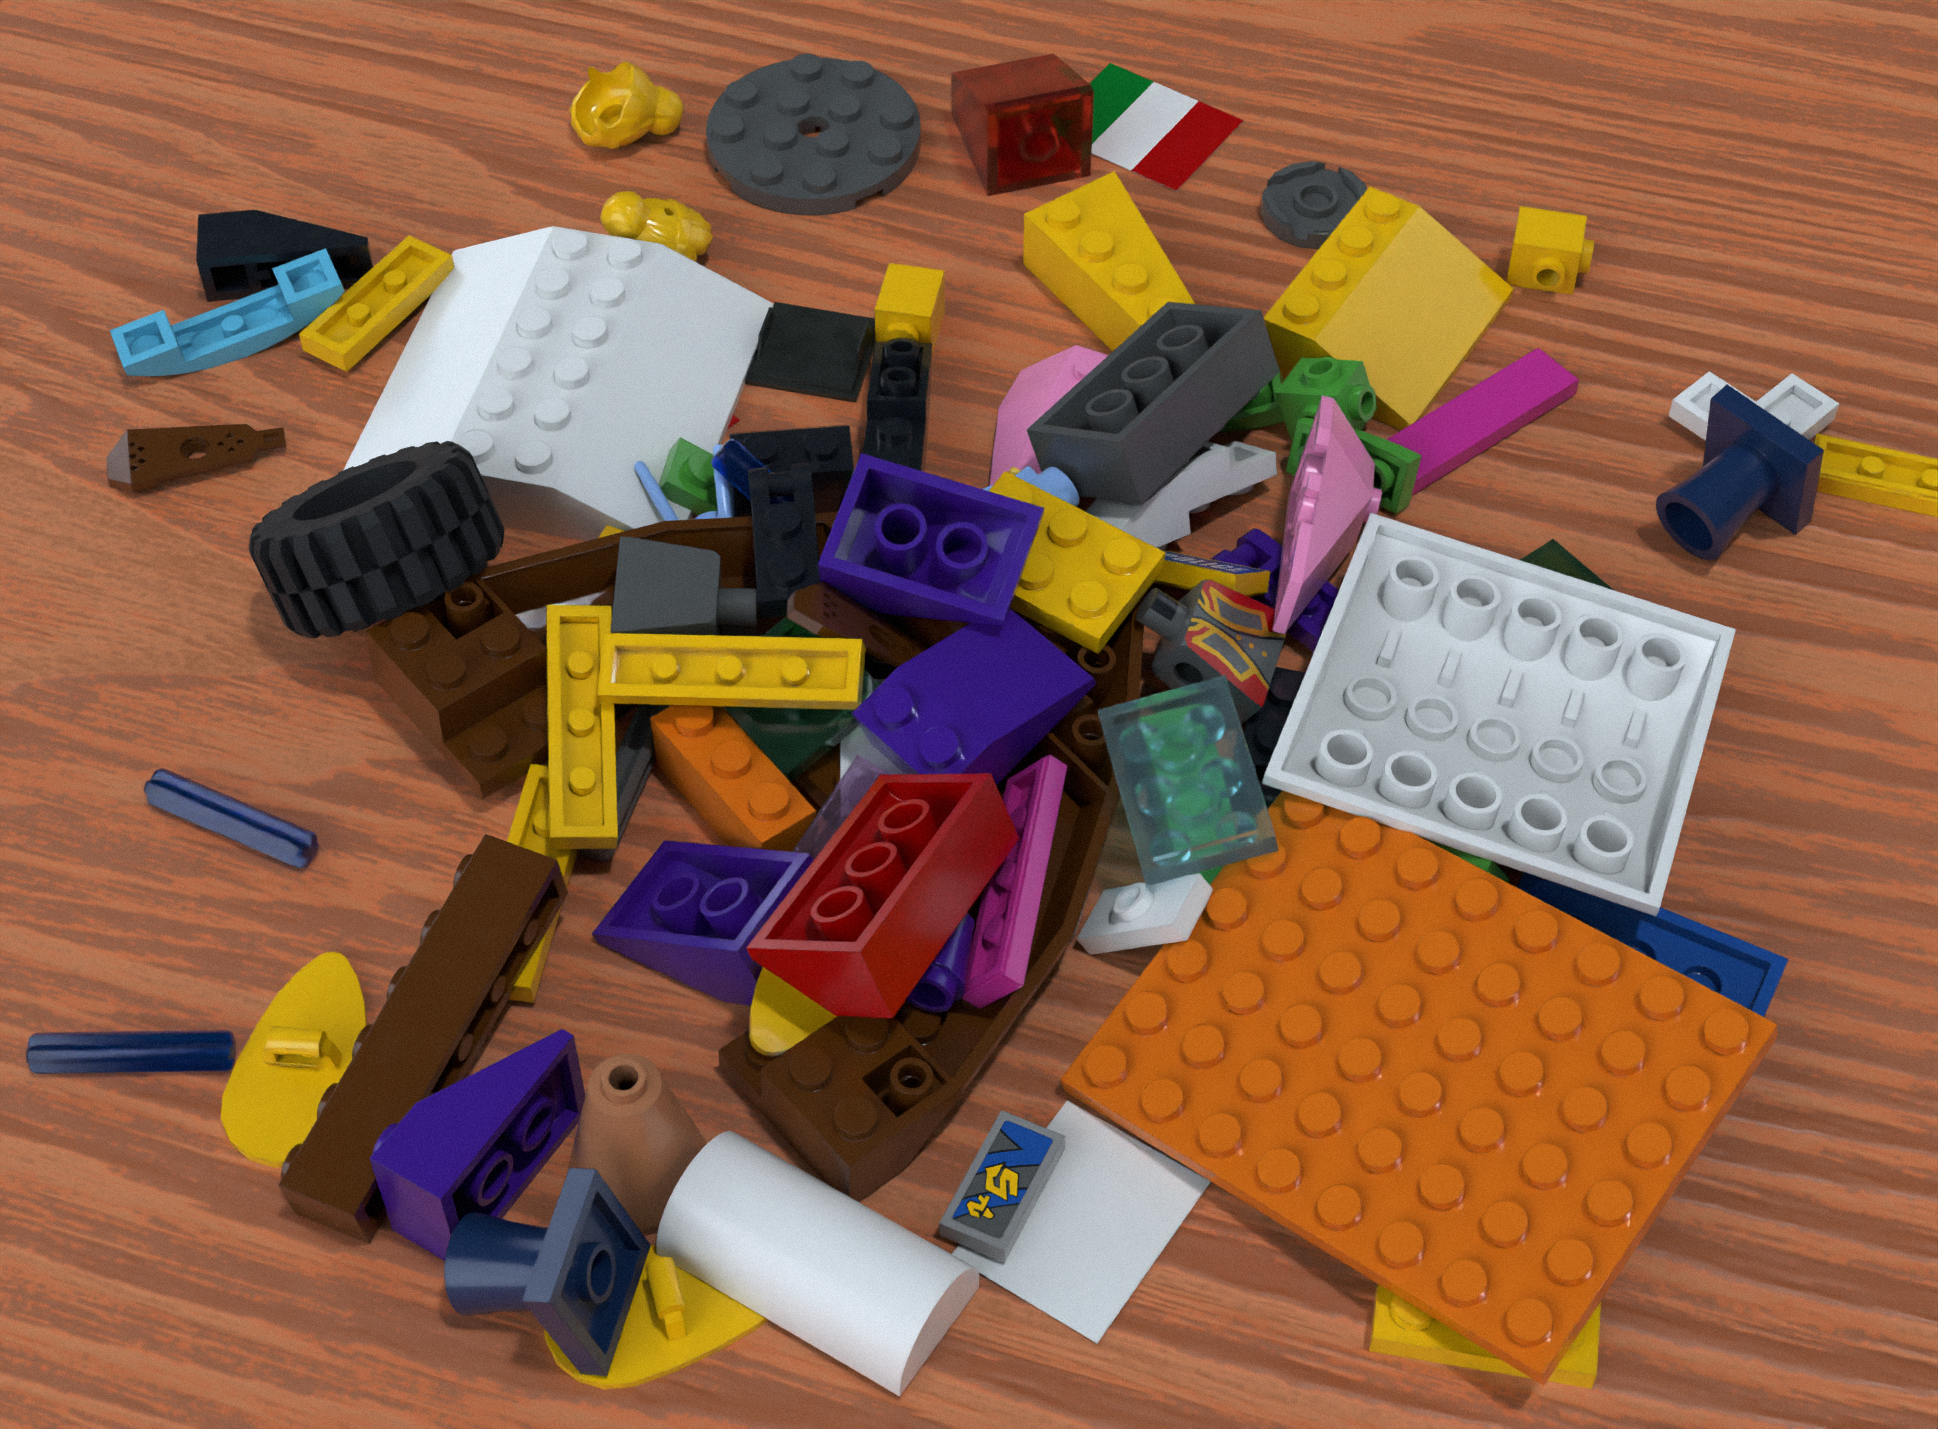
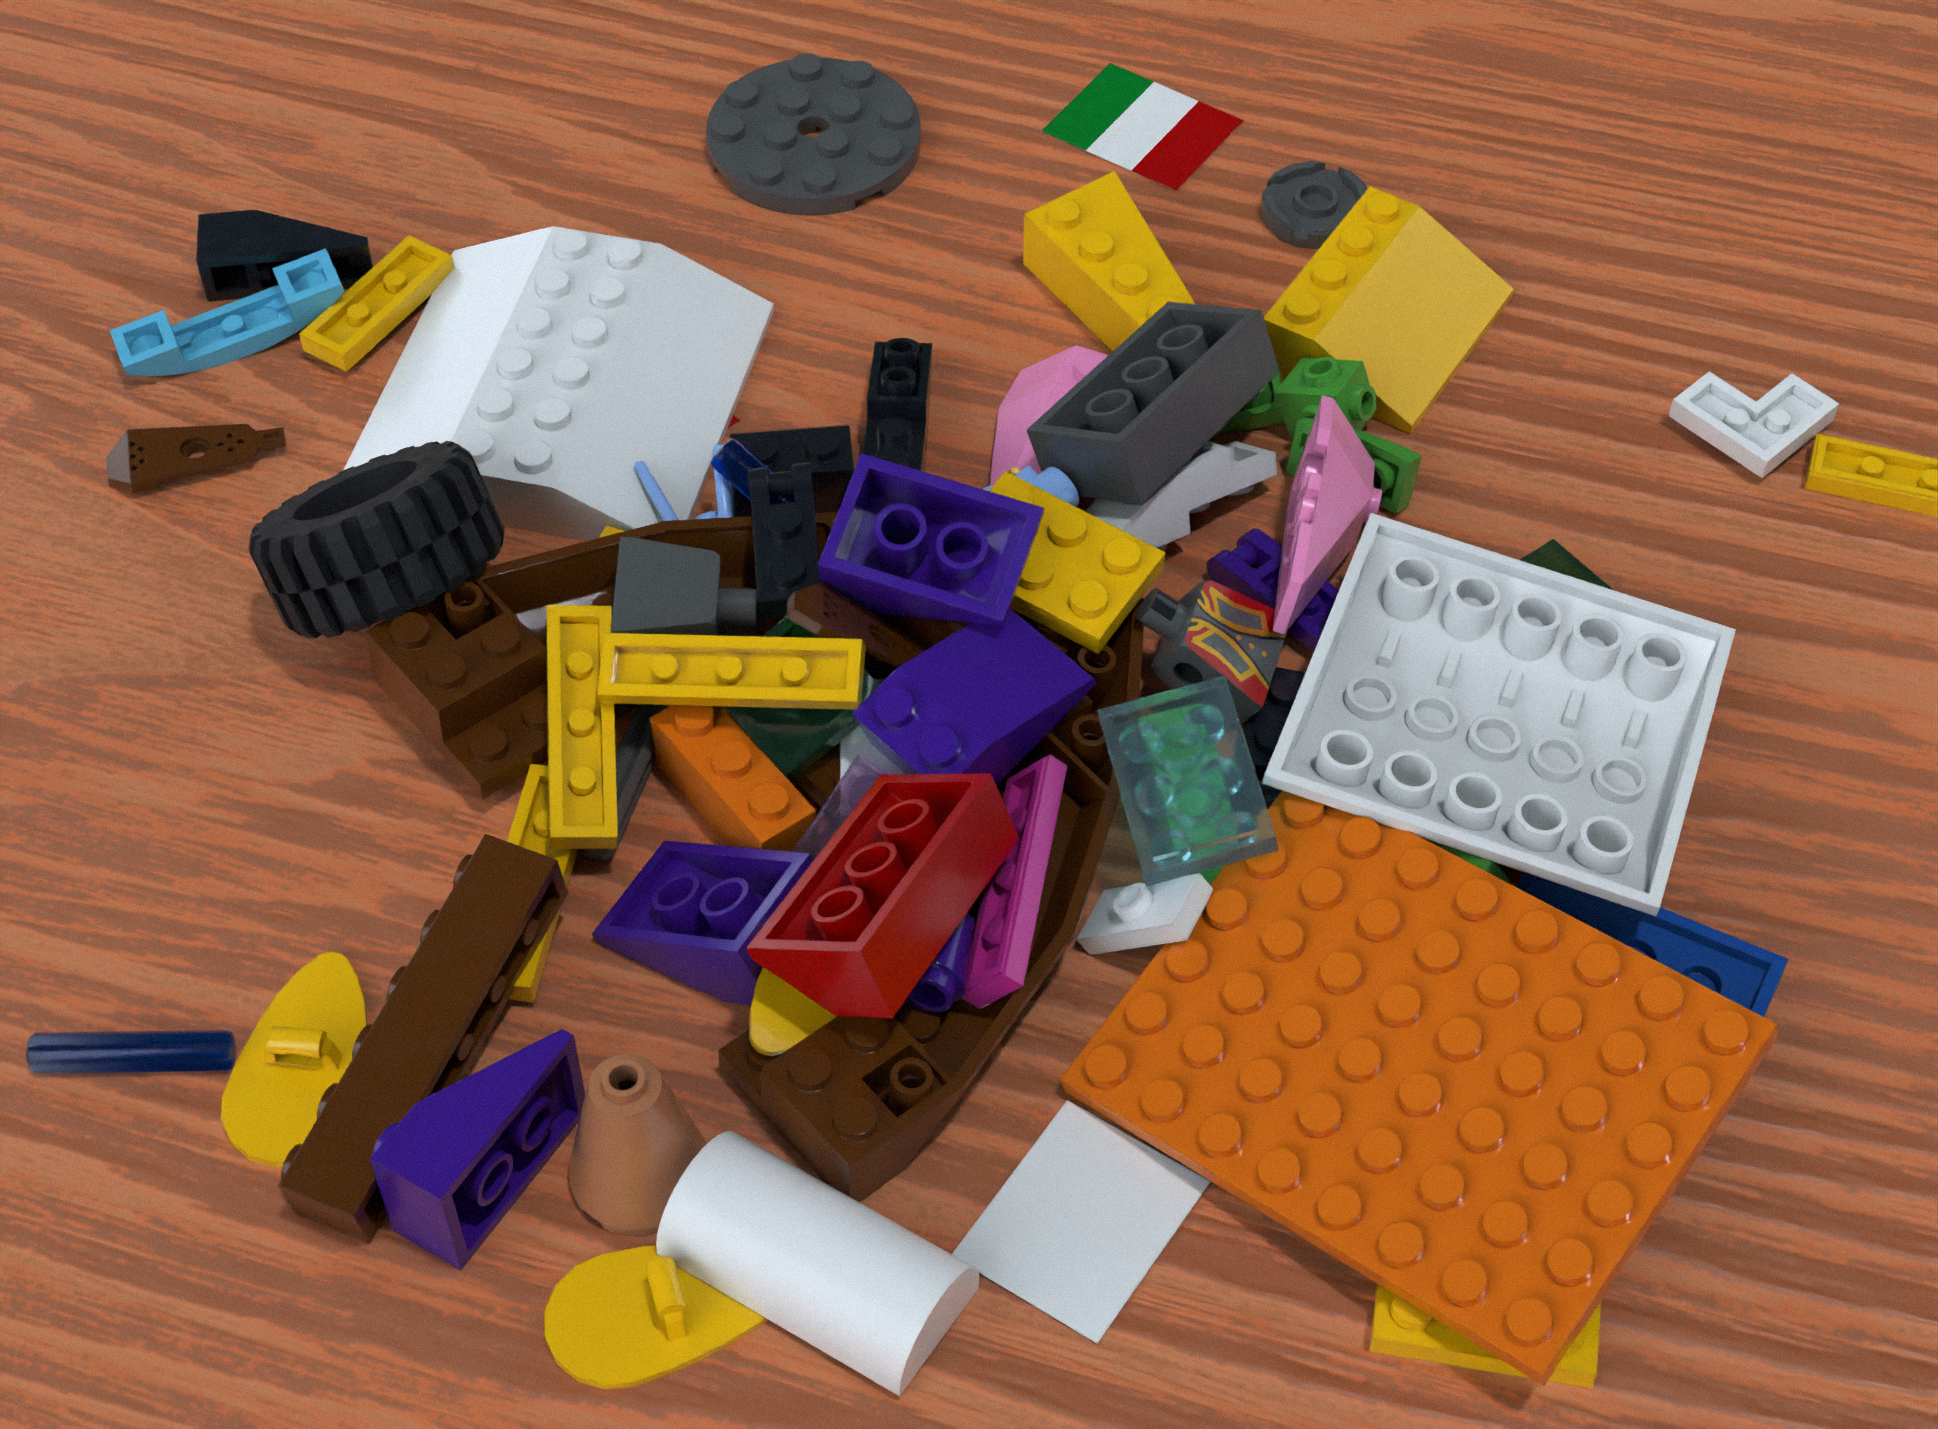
clear blue axle [144,768,320,868] -> none
dark blue plant [444,1168,651,1376] -> none
yellow piece [569,61,684,149] -> none
yellow piece [600,191,713,262] -> none
bright green plate [658,437,732,515] -> none
pearl dark grey piece [745,302,876,403] -> none
yellow brick [874,263,945,355] -> none
tile [939,1110,1065,1263] -> none
clear red slope [951,53,1094,196] -> none
yellow tile [1153,551,1270,597] -> none
dark pink tile [1386,348,1579,496] -> none
yellow brick [1506,206,1594,295] -> none
dark blue plant [1656,384,1824,560] -> none

